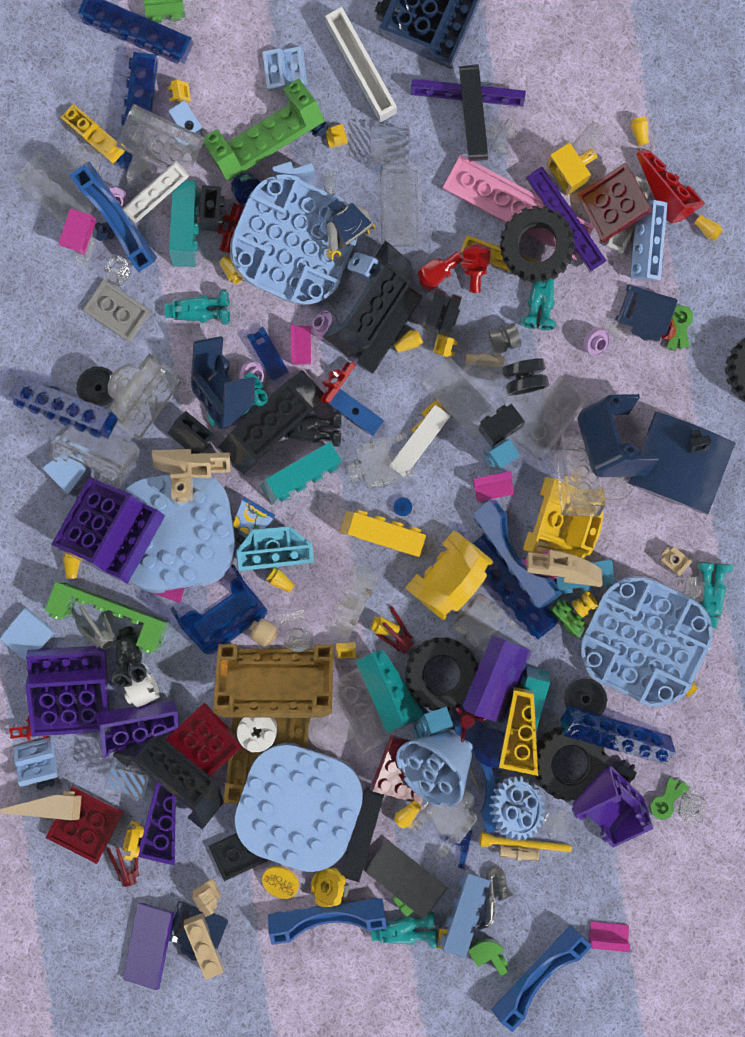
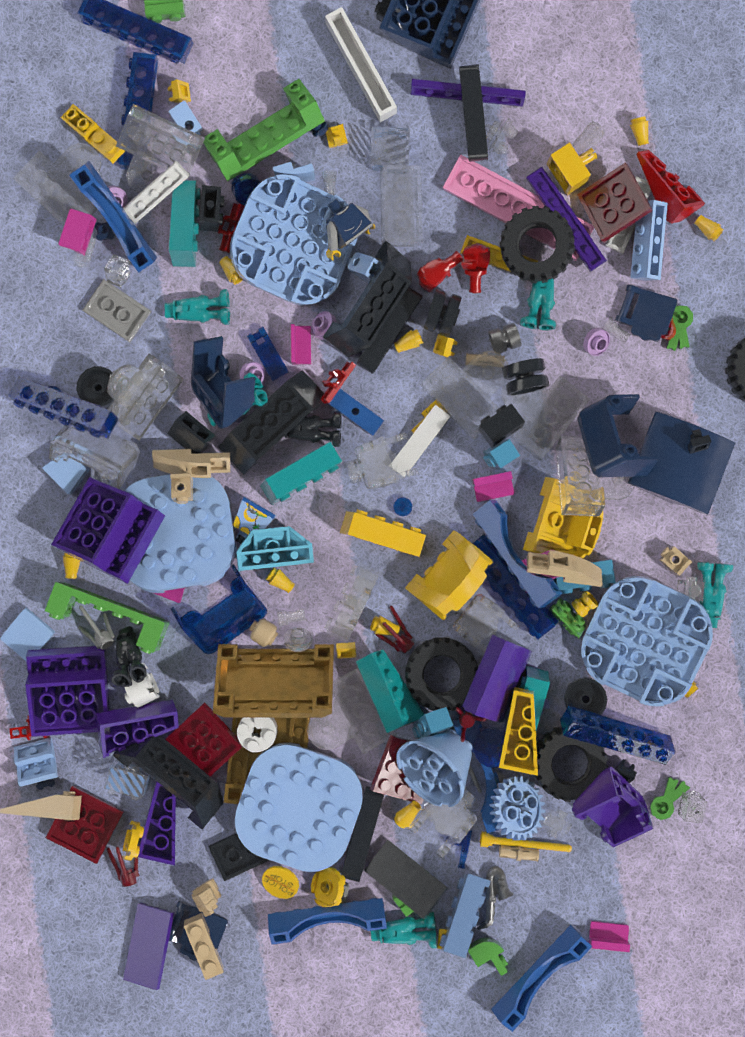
light blue slope [263,46,307,90] -> none

